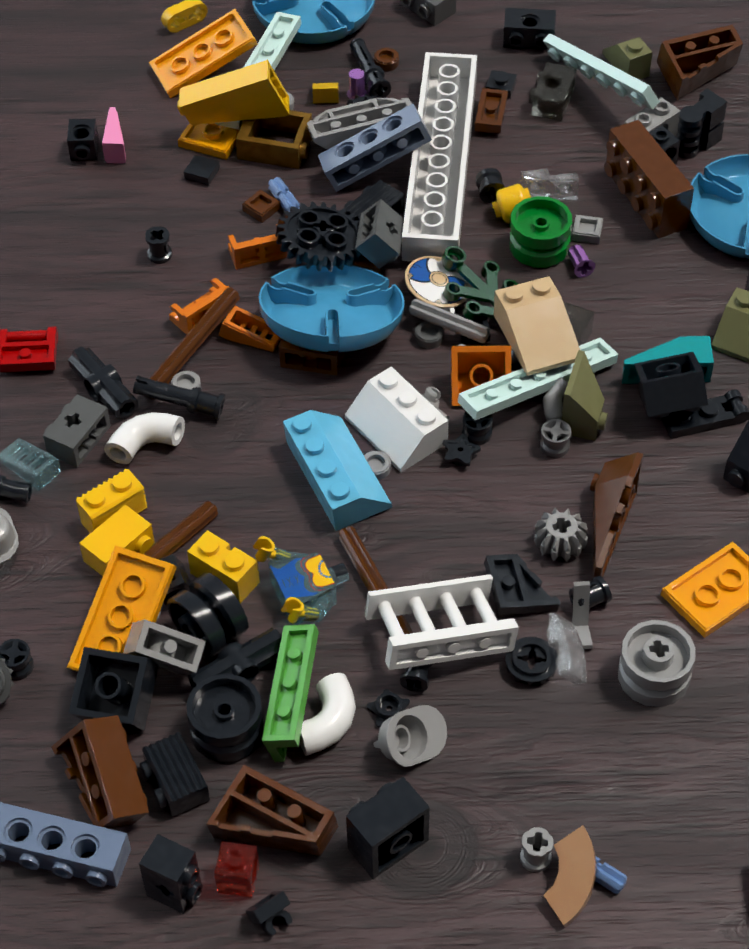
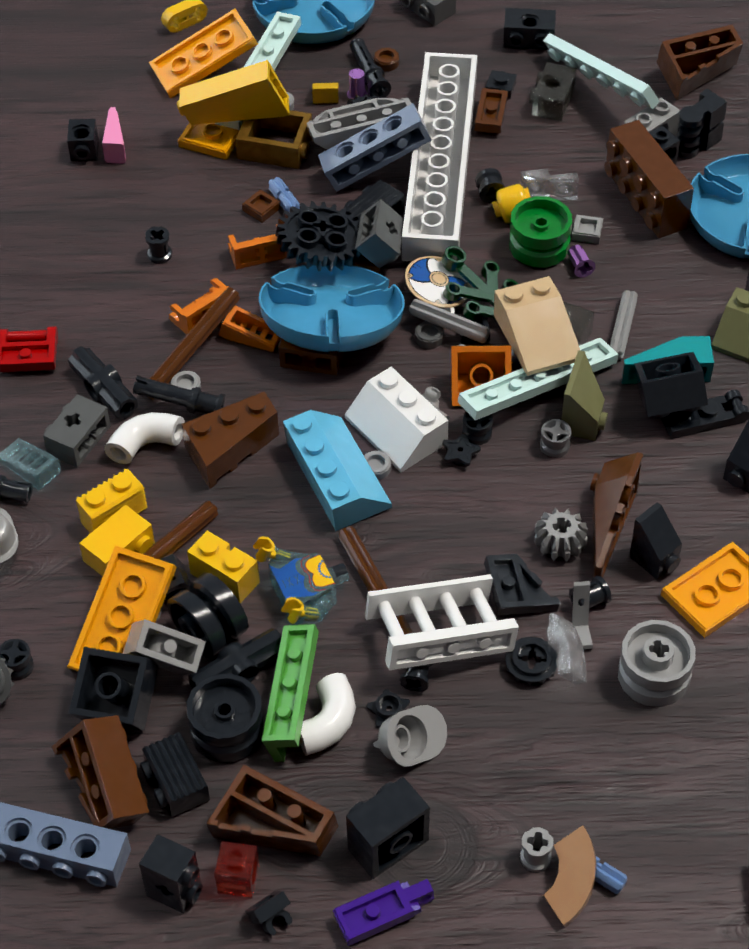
black tile [184,155,220,185] -> none
light grey arm [543,378,568,421] -> none
olive slope [602,37,653,80] -> none
none -> reddish brown wedge [182,391,279,489]
none -> dark purple hinge [333,879,434,946]
none -> light grey axle [610,290,638,360]
none -> black slope [629,502,682,580]

